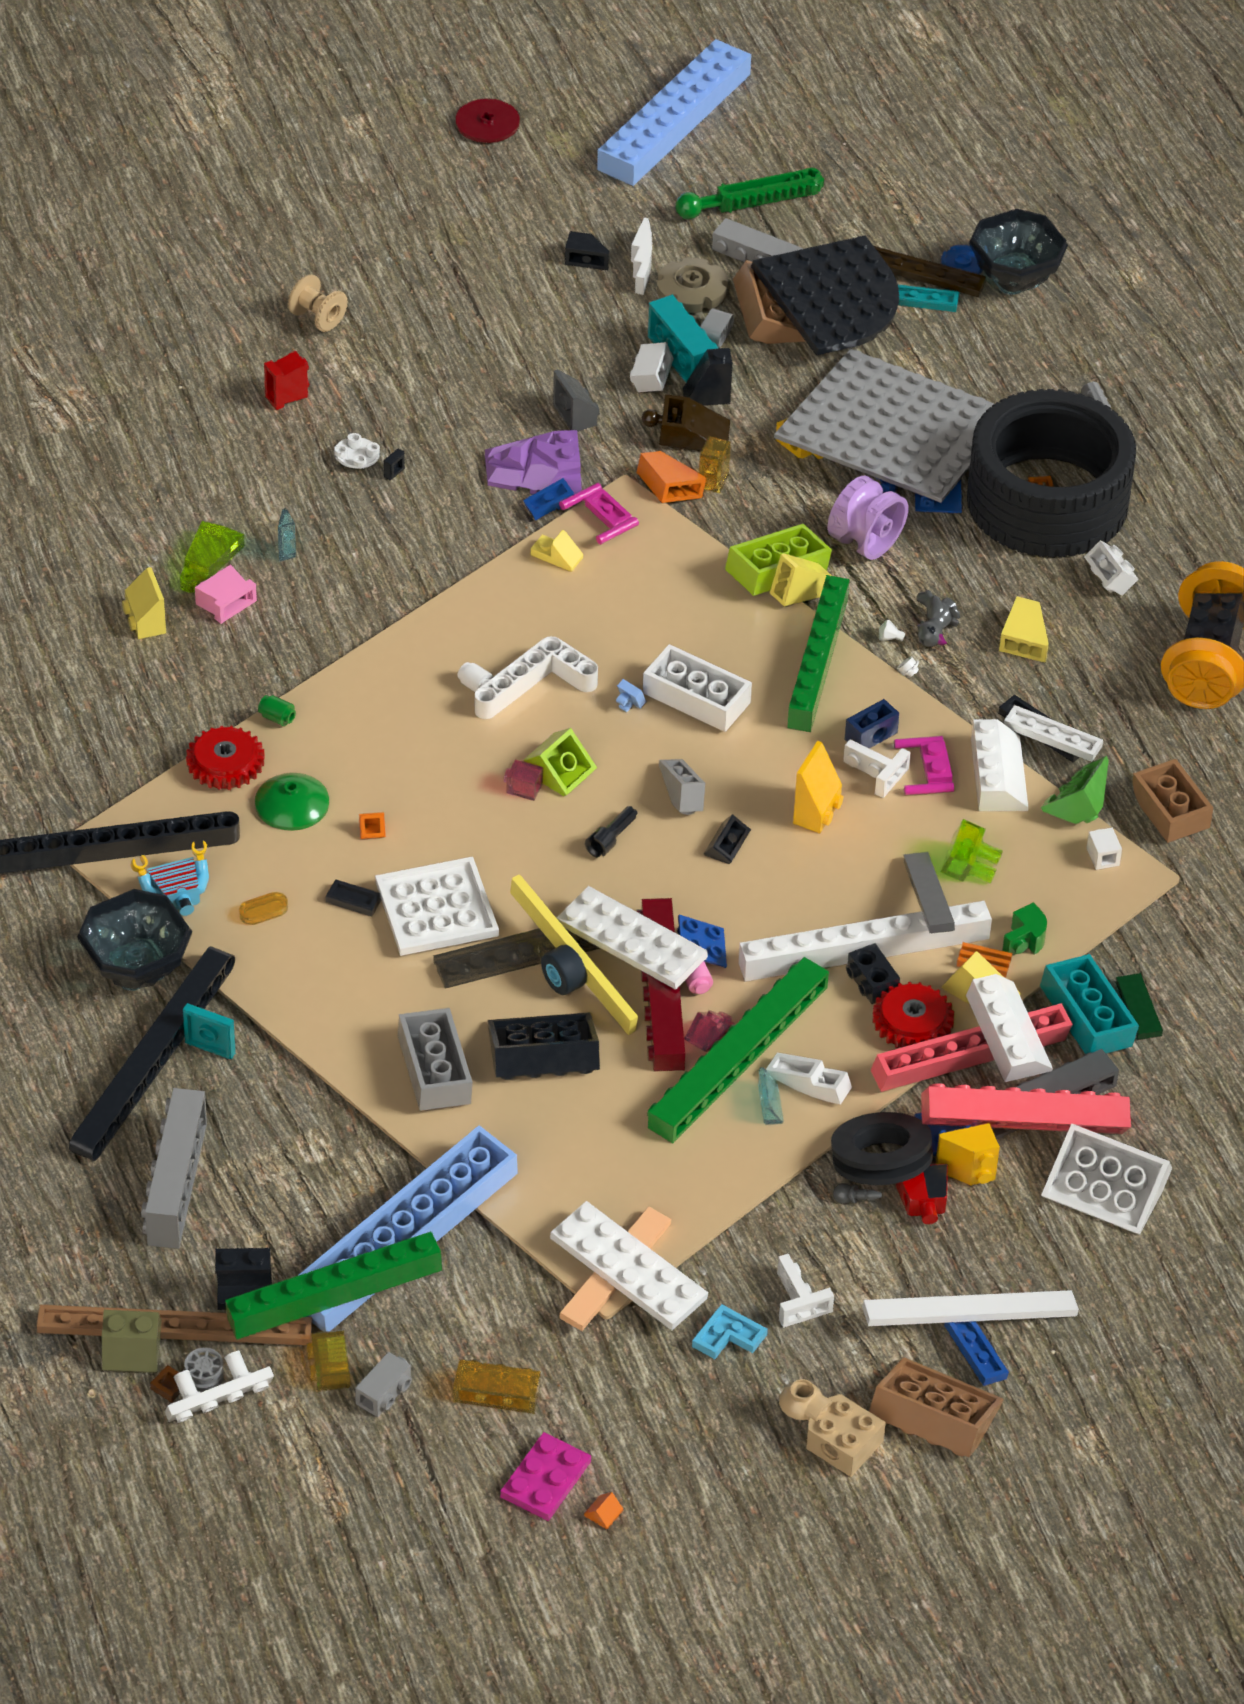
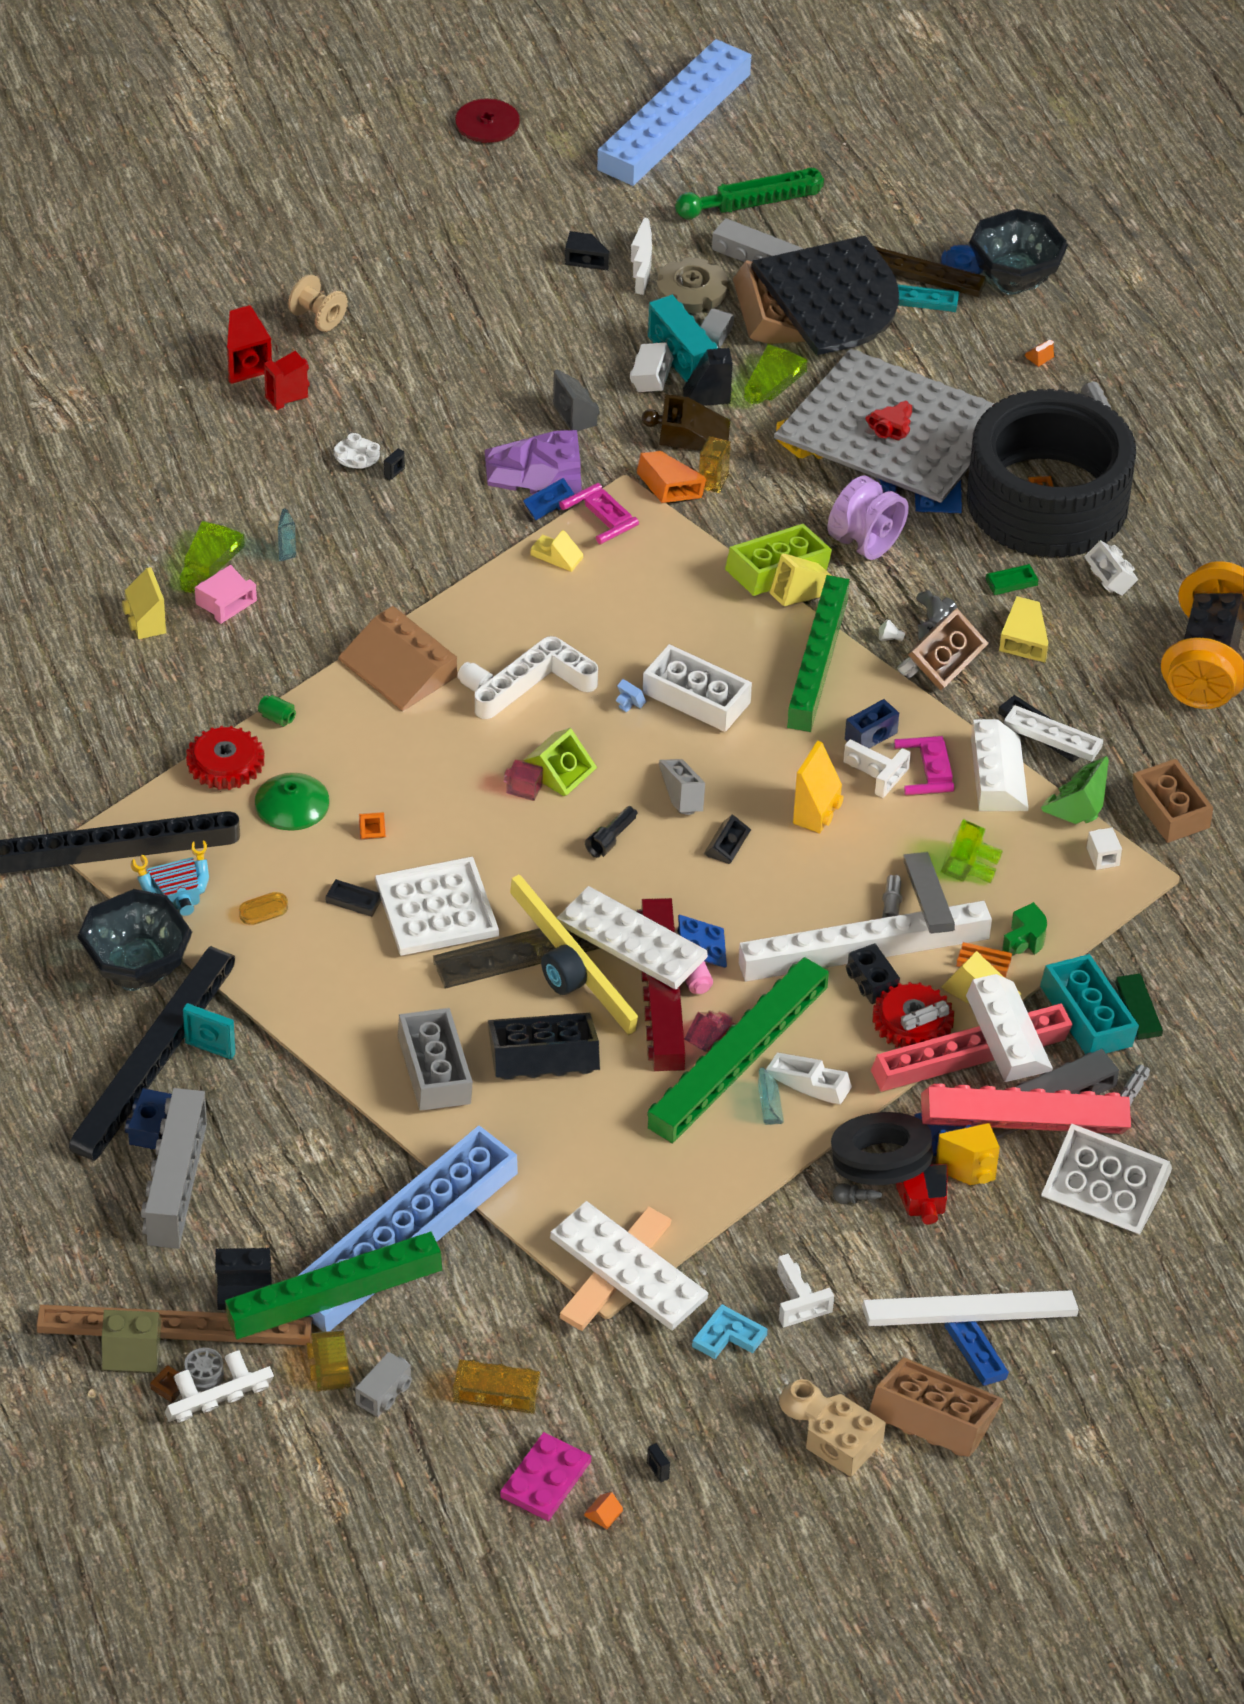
none -> dark blue brick [125,1088,172,1150]
none -> red slope [227,305,272,384]
none -> medium nougat slope [339,606,457,712]
none -> black tile [647,1443,670,1482]
none -> clear neon green piece [744,344,808,404]
none -> red rock [865,400,912,441]
none -> light grey axle [882,875,902,918]
none -> light grey axle [901,1000,949,1031]
none -> medium nougat brick [907,608,989,690]
none -> green tile [986,564,1039,595]
none -> orange slope [1025,340,1054,367]
none -> light grey axle [1120,1064,1150,1105]

